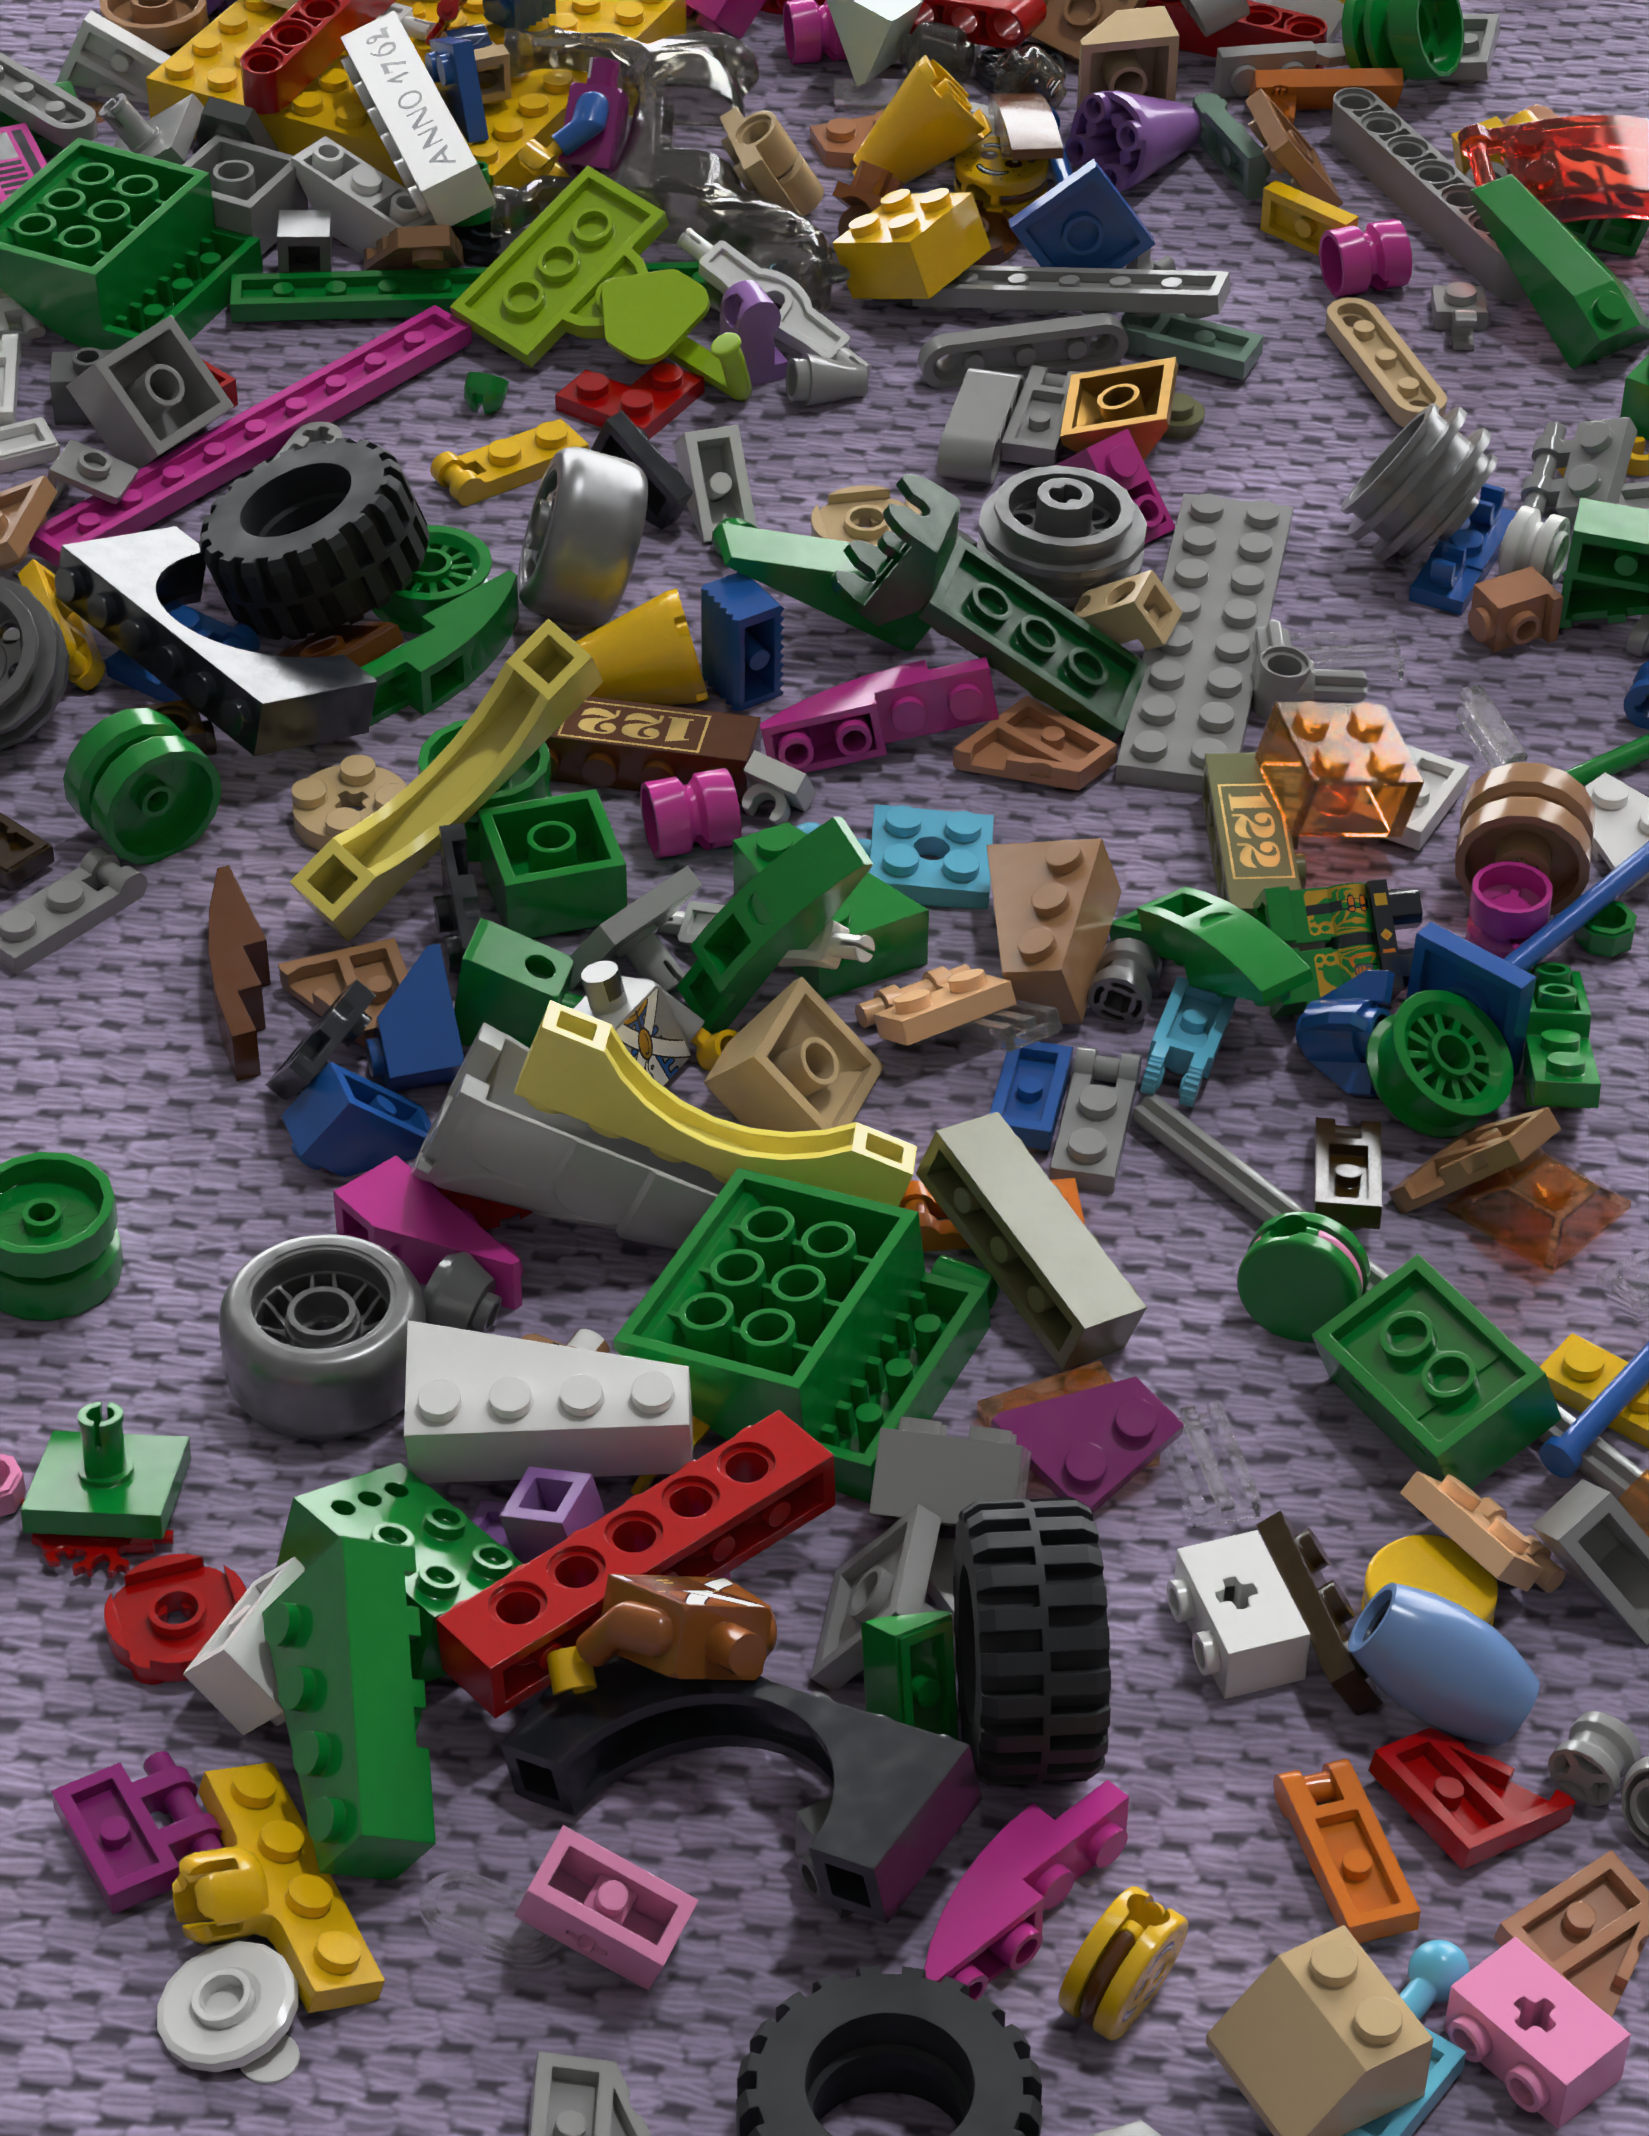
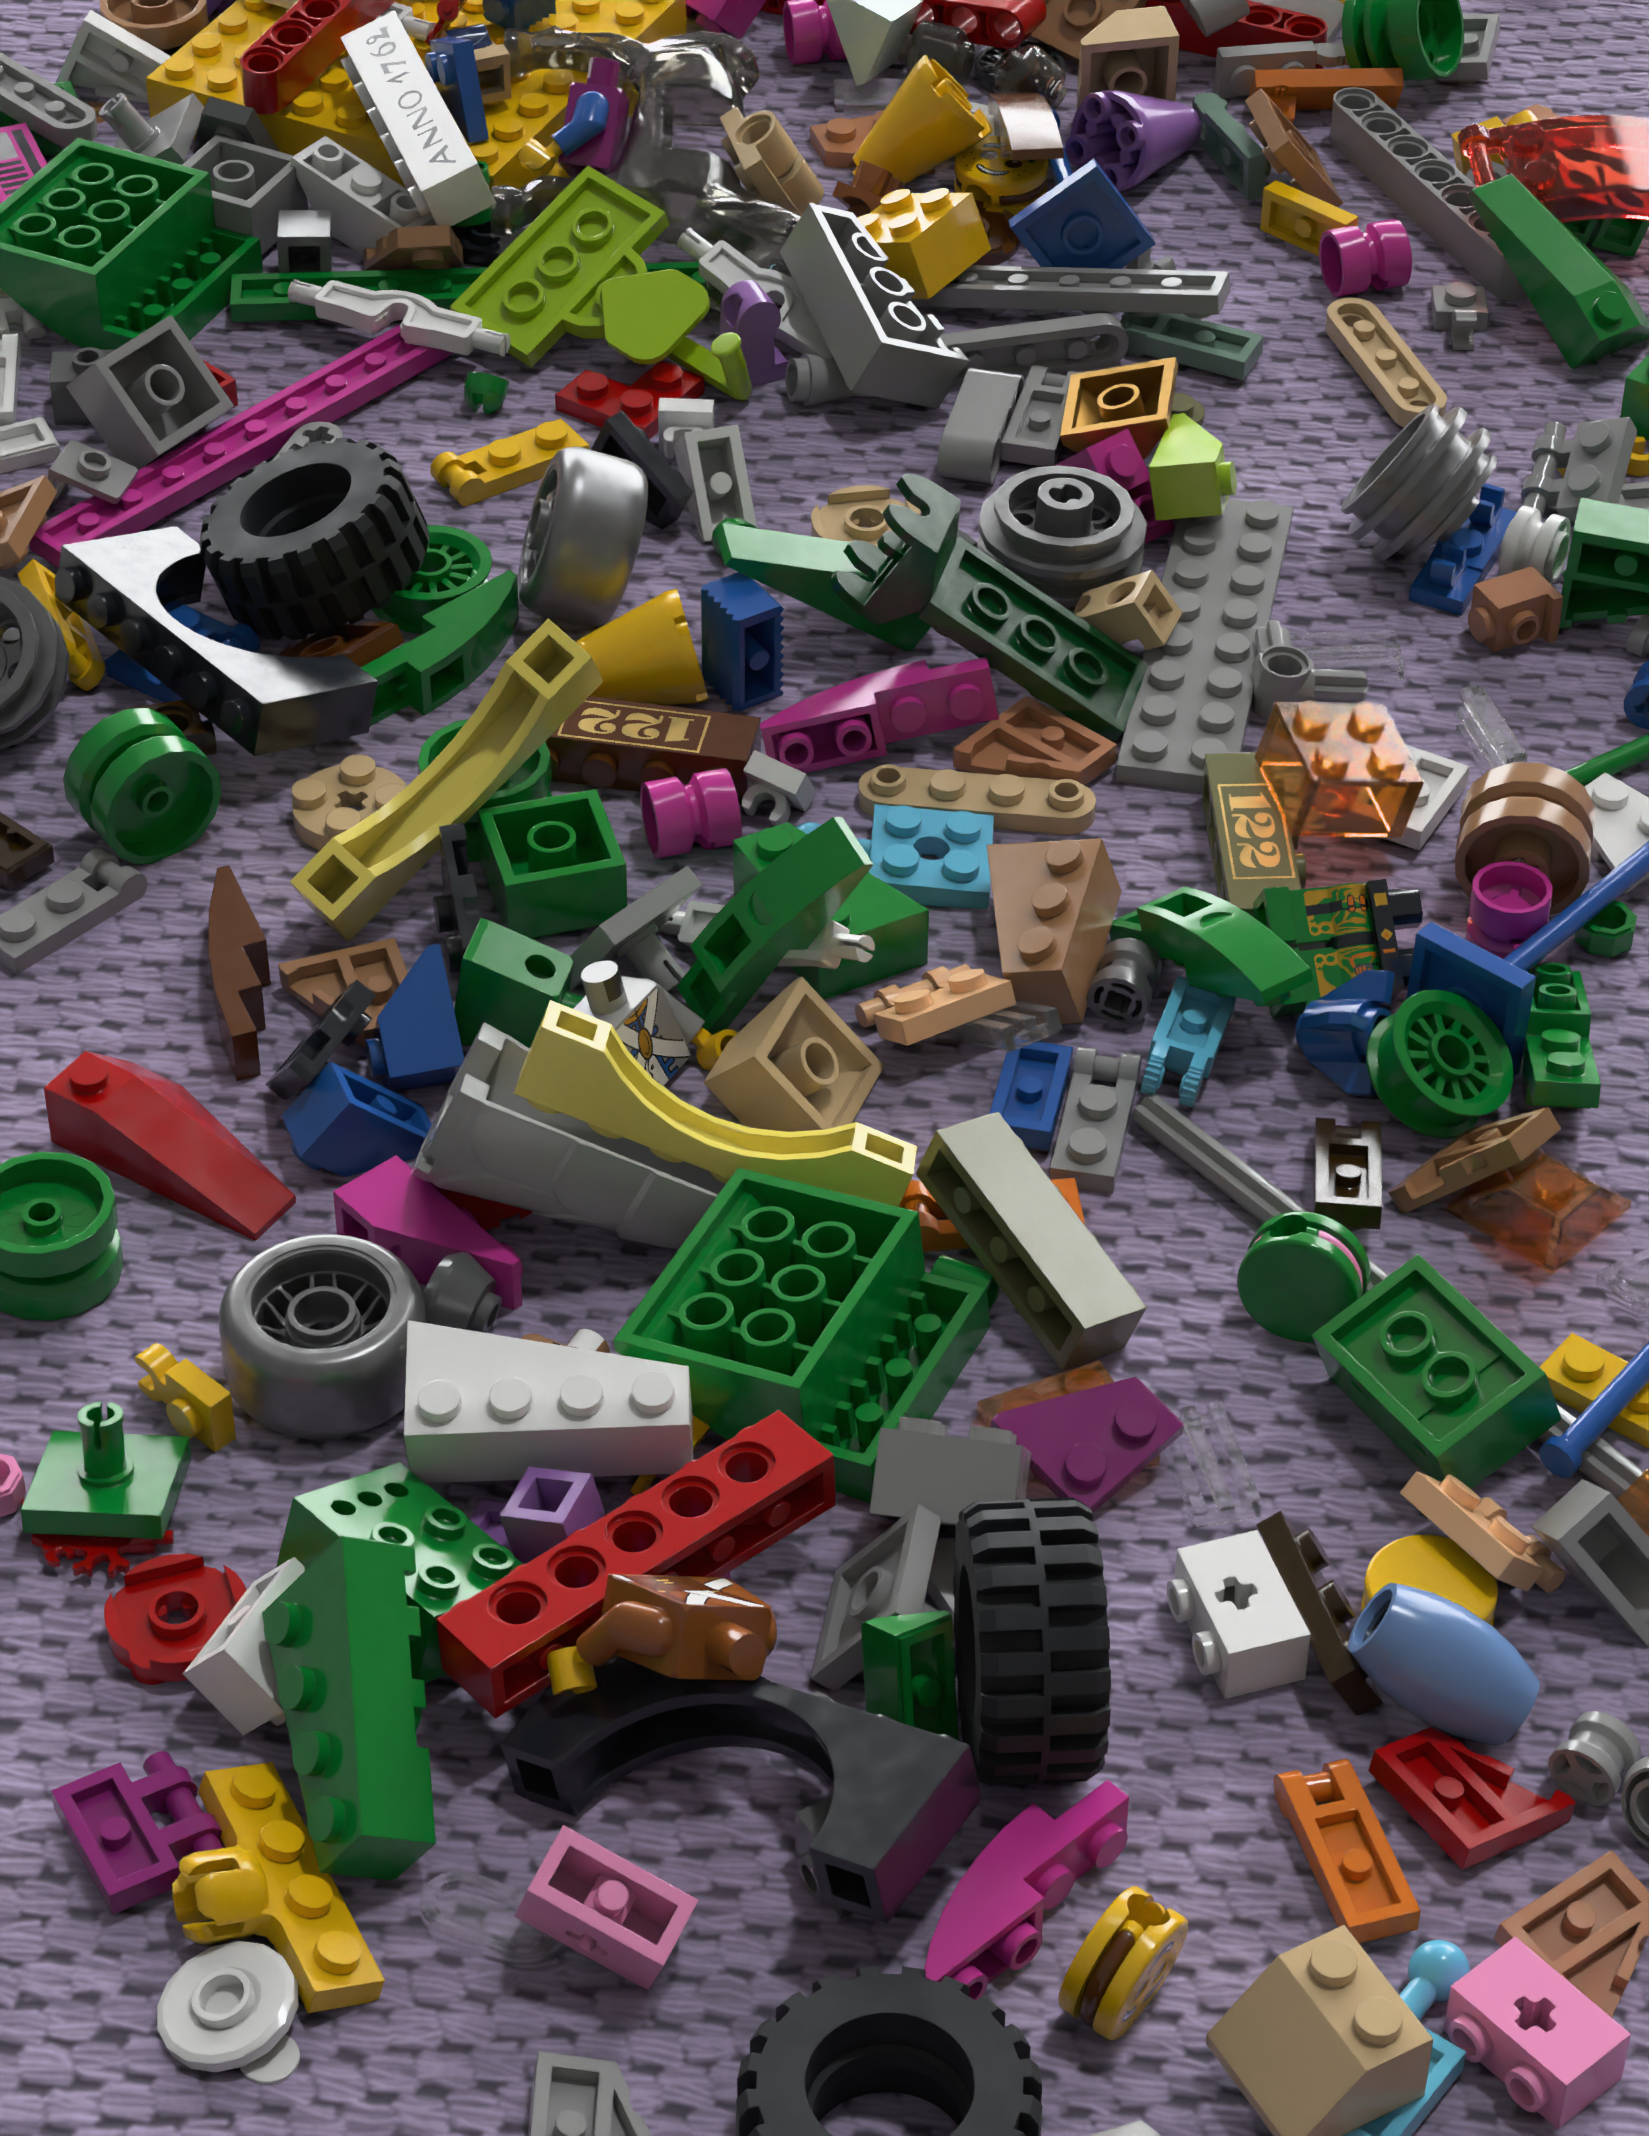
none -> red wedge [44,1051,296,1241]
none -> yellow plate [135,1343,236,1452]
none -> white piece [288,279,511,356]
none -> white tile [658,398,714,459]
none -> light grey wedge [780,203,969,409]
none -> tan plate [858,764,1096,834]
none -> lime slope [1149,413,1237,520]

